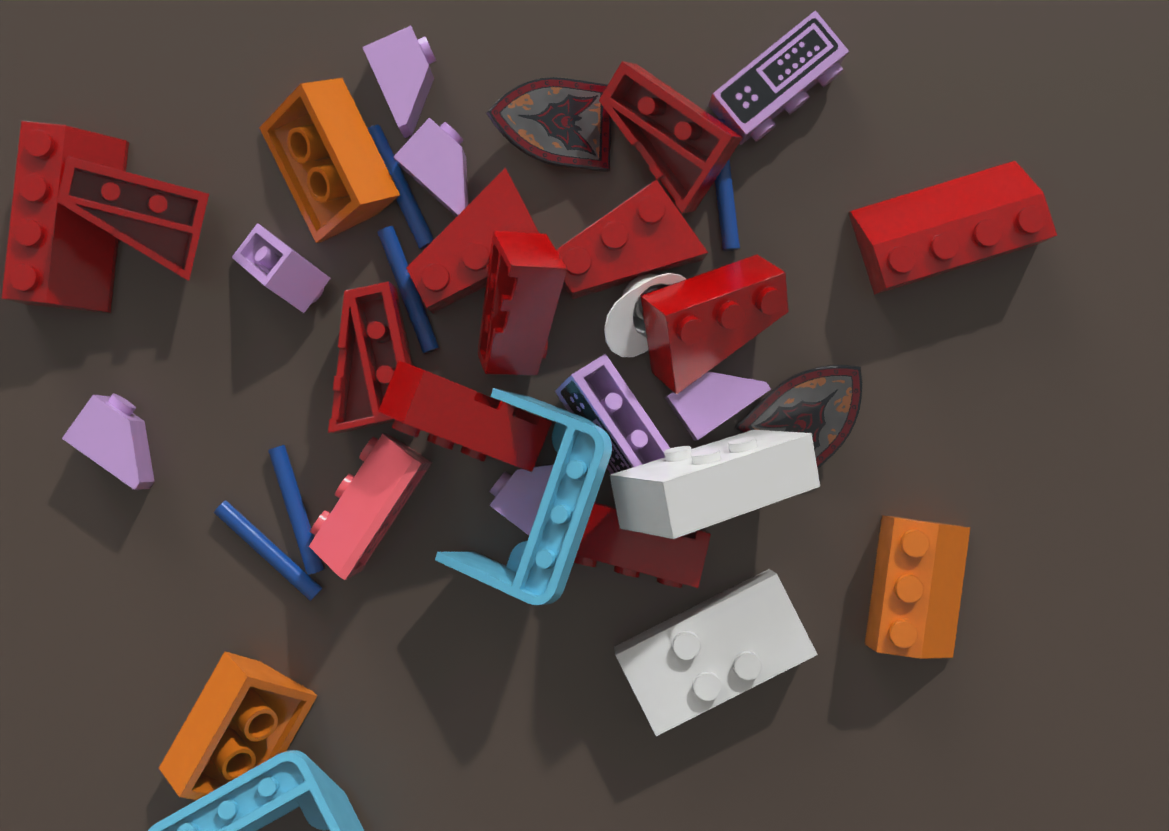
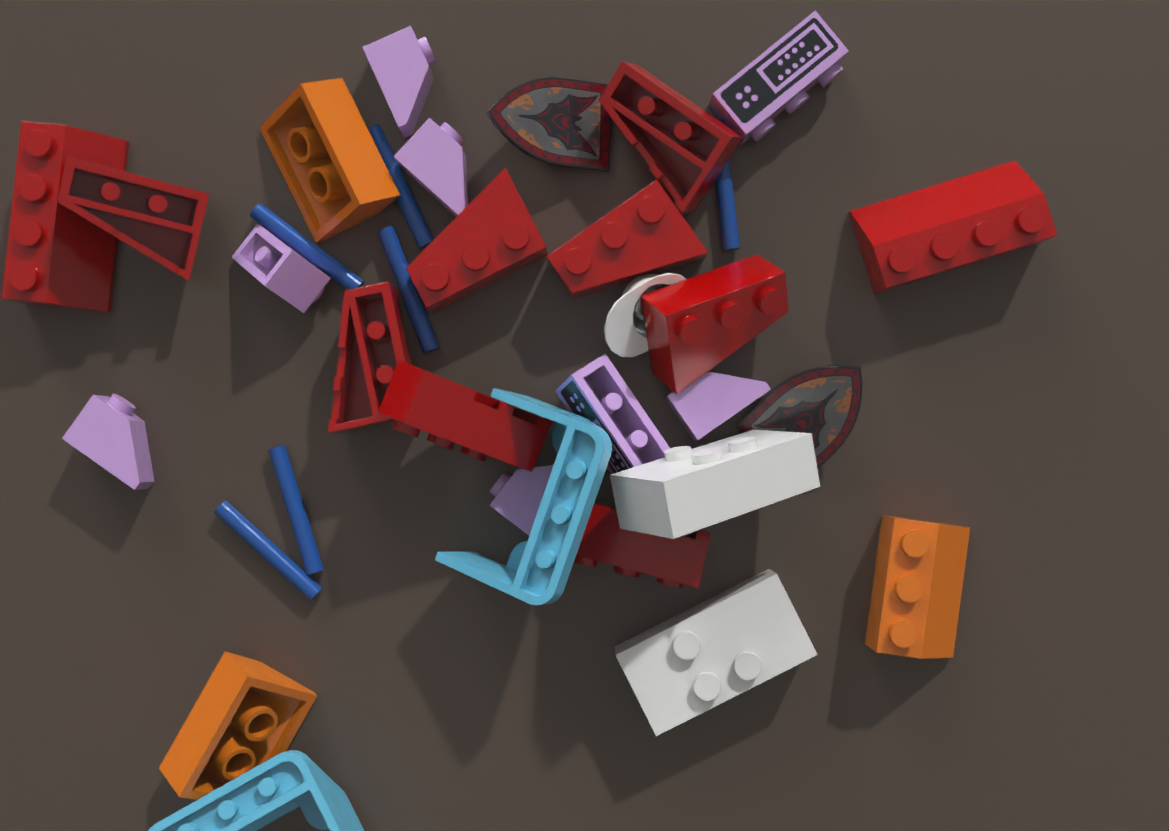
coral slope [309,434,433,580] -> none
red wedge [477,231,567,375] -> none
none -> blue bar [250,203,364,290]

